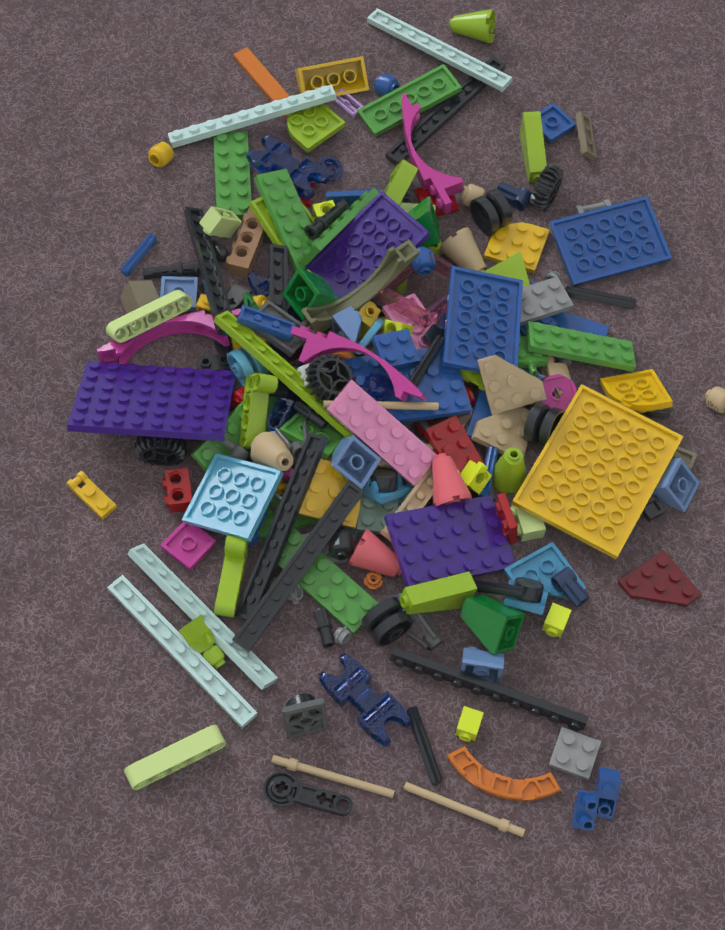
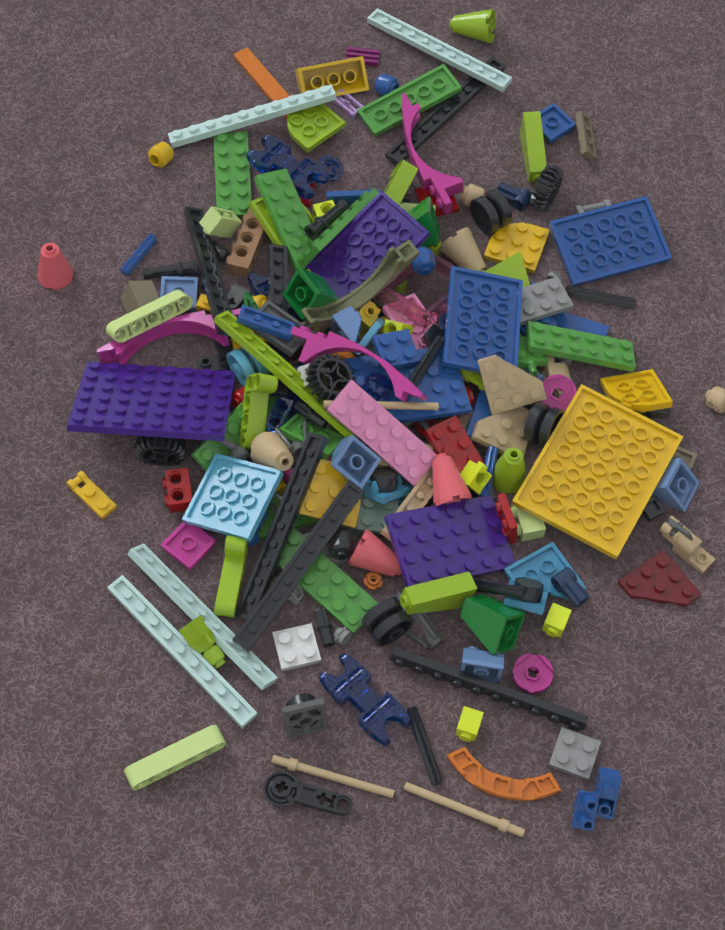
none -> coral cone [37,243,74,290]
none -> white plate [272,623,321,671]
none -> magenta tile [345,47,380,67]
none -> dark pink plate [512,654,553,695]
none -> tan plate [659,516,715,574]

